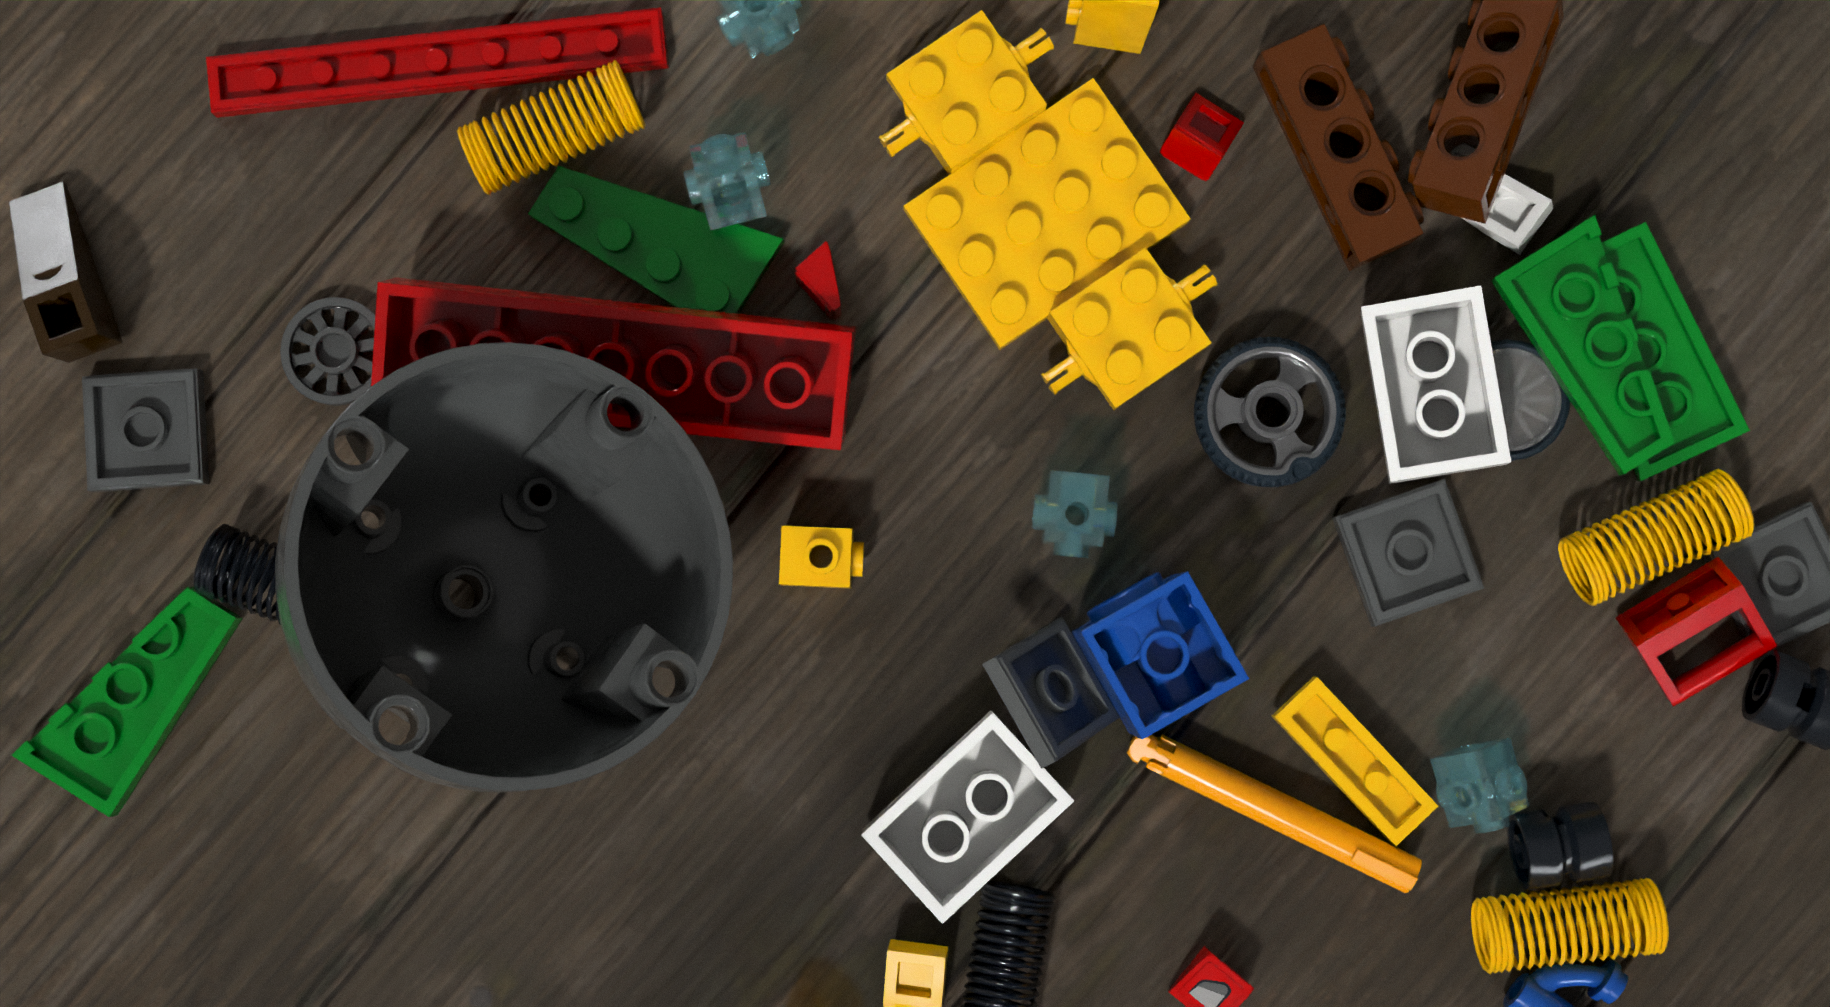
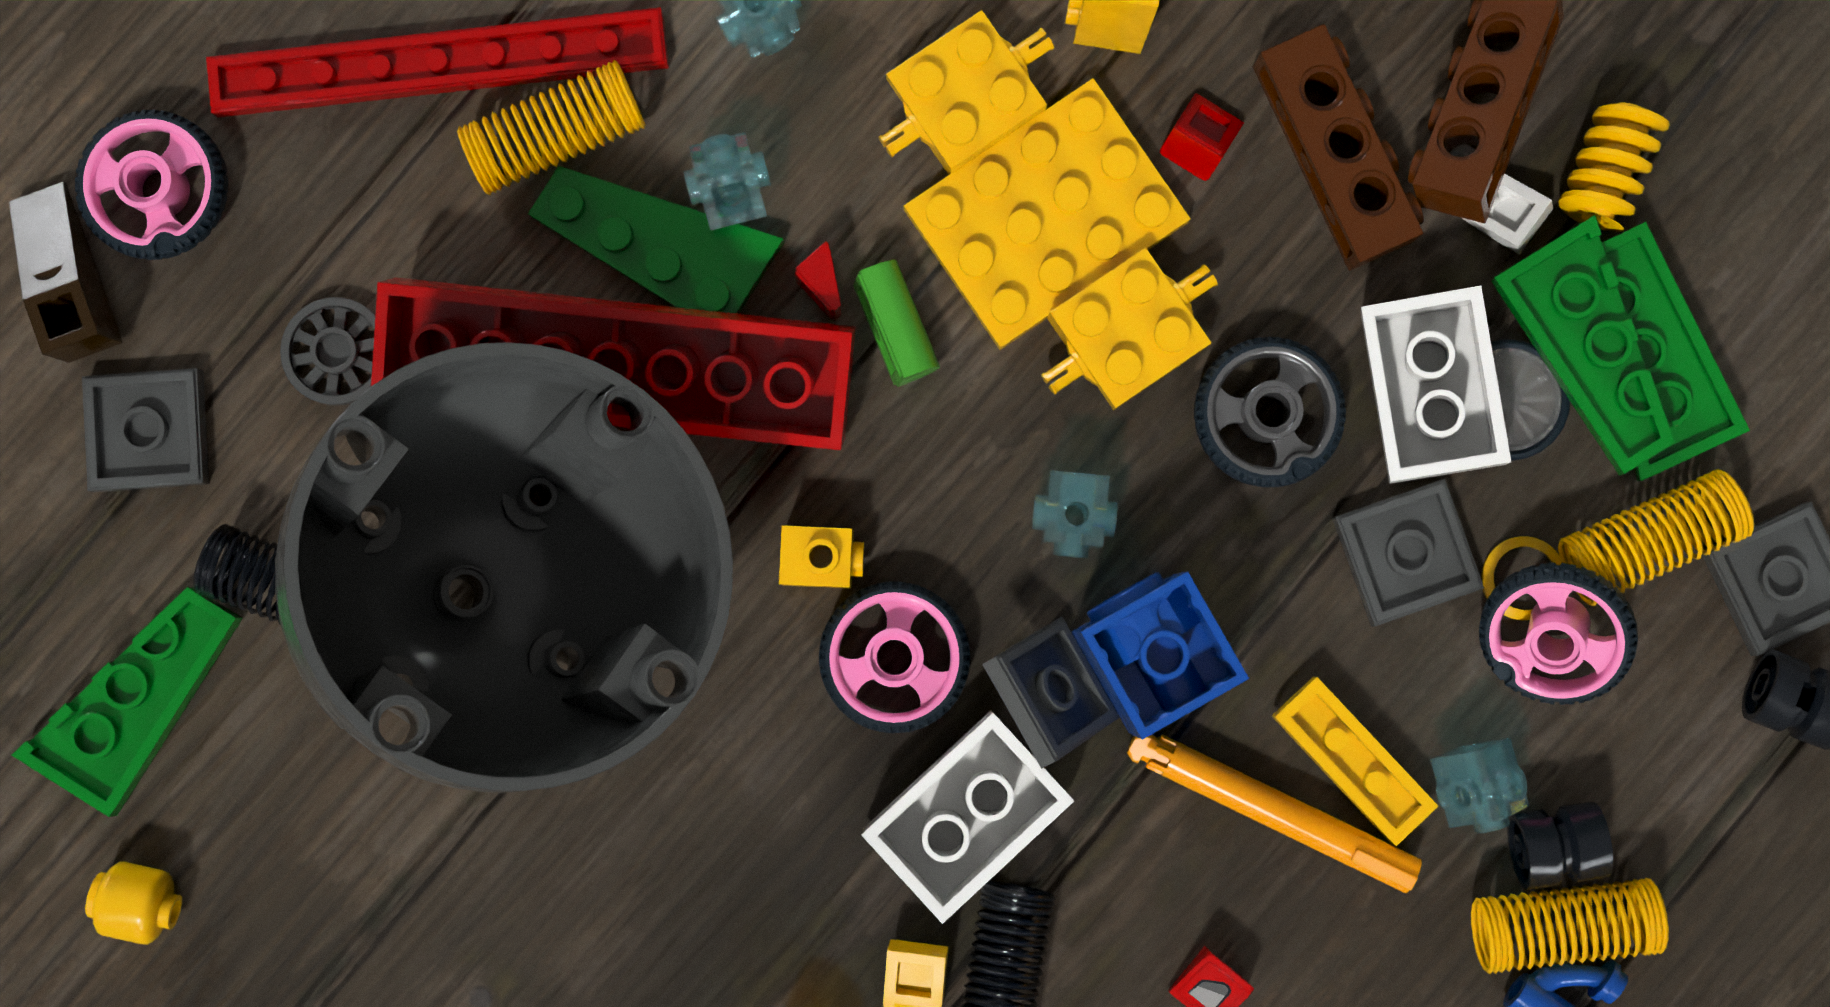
red tile [1615,557,1777,707] -> none
none -> bright pink wheel [75,110,228,260]
none -> yellow head [85,862,182,945]
none -> bright pink wheel [819,582,970,733]
none -> bright green brick [853,260,940,387]
none -> bright pink wheel [1479,563,1638,705]
none -> yellow piece [1481,536,1562,621]
none -> yellow piece [1558,102,1670,232]

